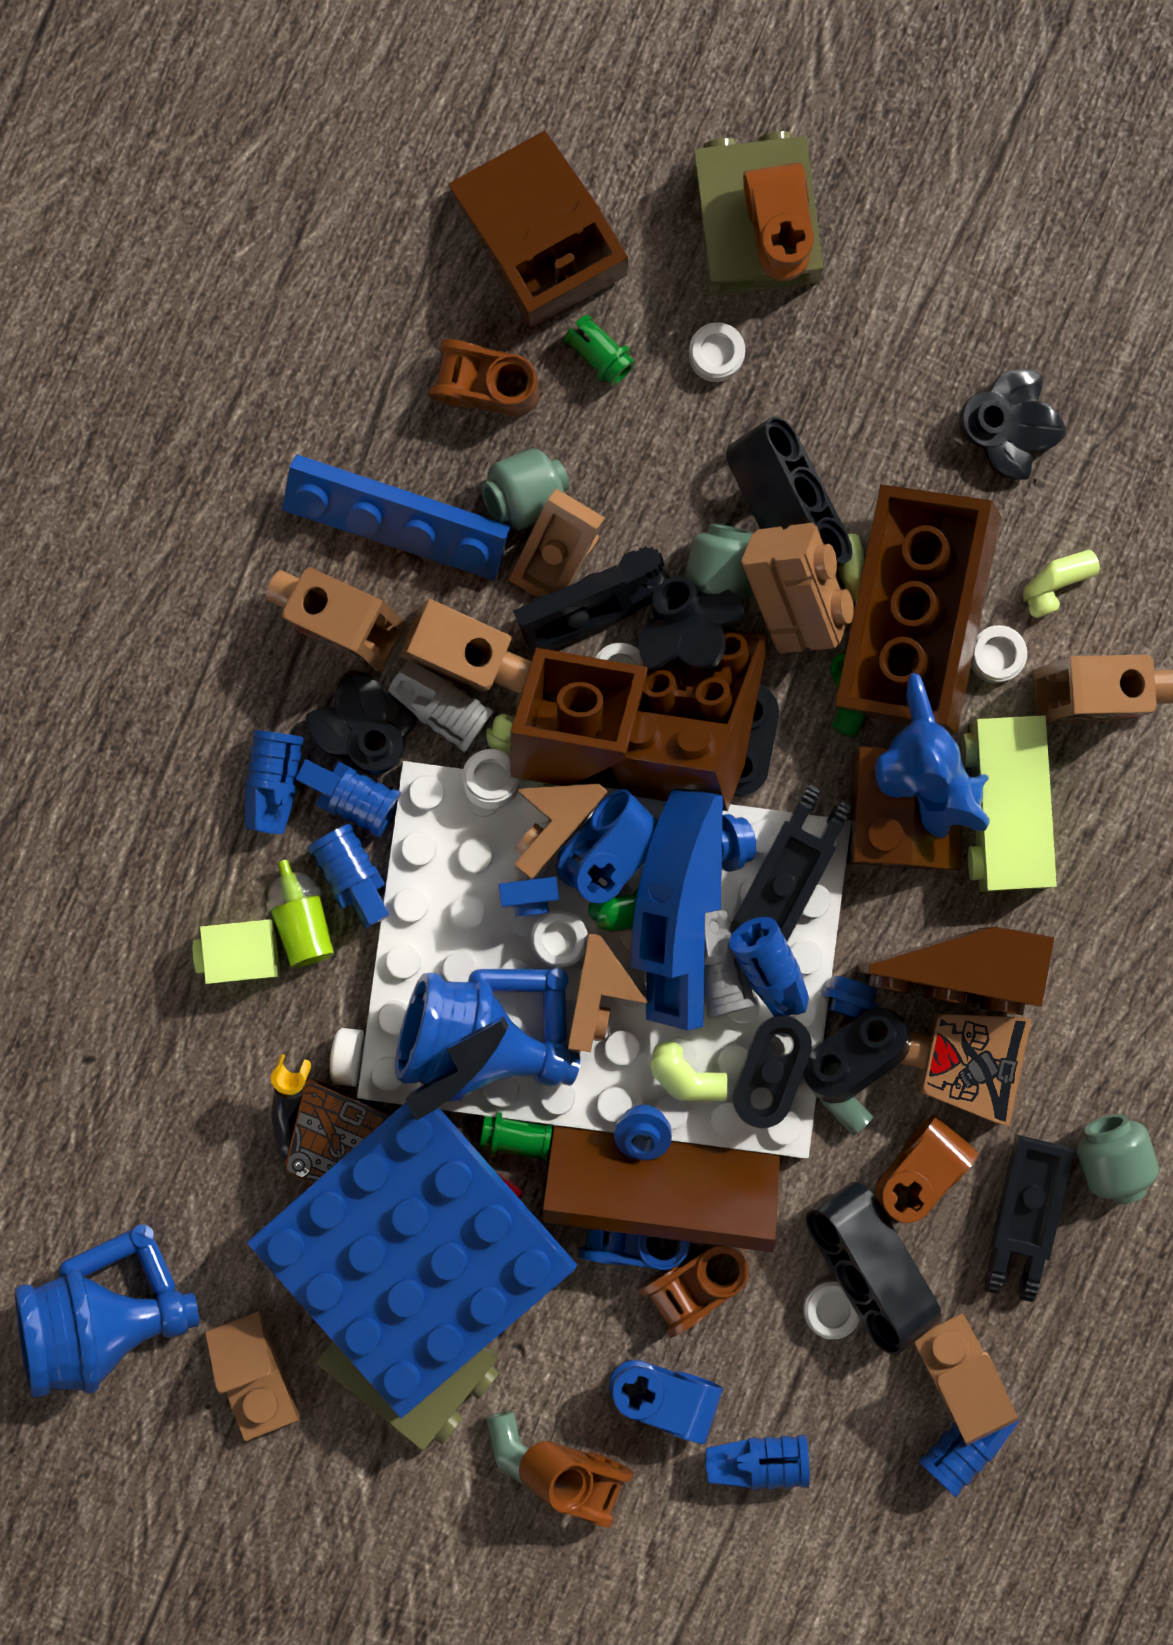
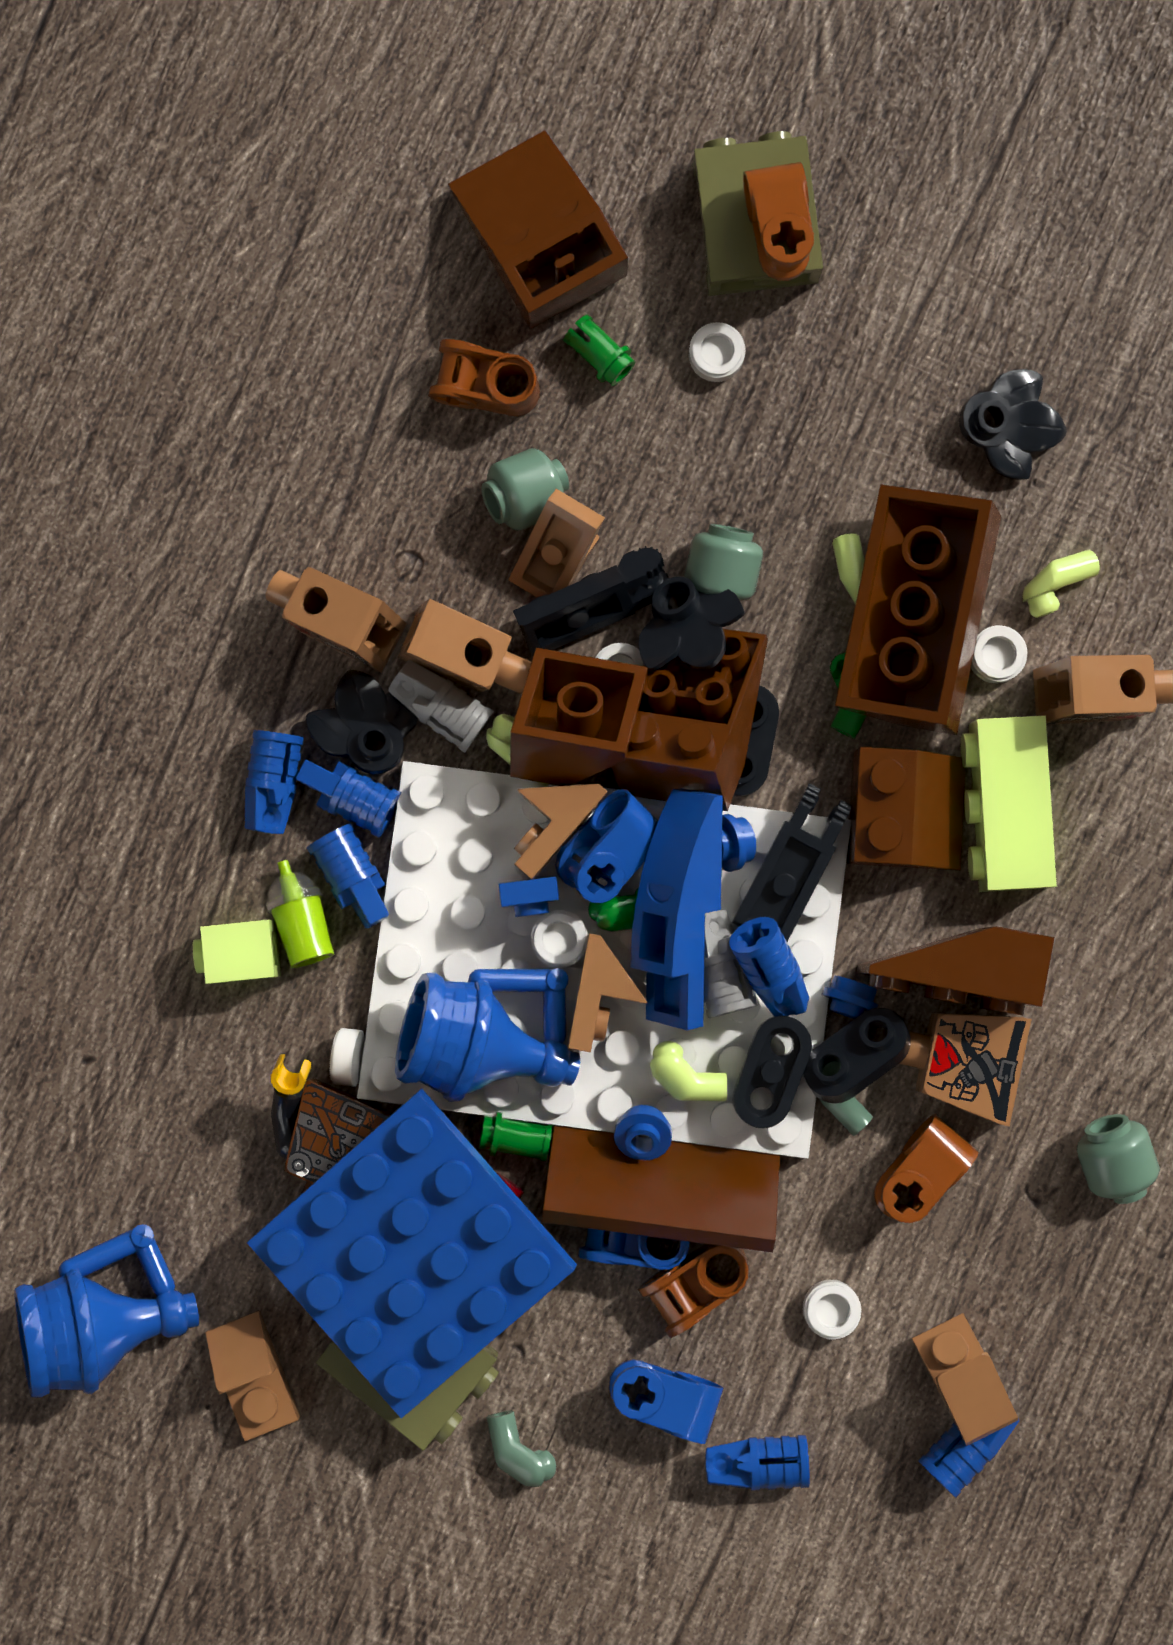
blue plate [282,454,511,581] -> none
black slope [405,1016,509,1120] -> none
white tile [463,749,520,809] -> none
dark orange piece [519,1441,634,1528] -> none
black beam [726,416,853,568] -> none
medium nougat brick [741,523,854,654] -> none
black beam [806,1182,942,1355] -> none
blue animal [875,673,990,838] -> none
black hinge [984,1134,1075,1302] -> none

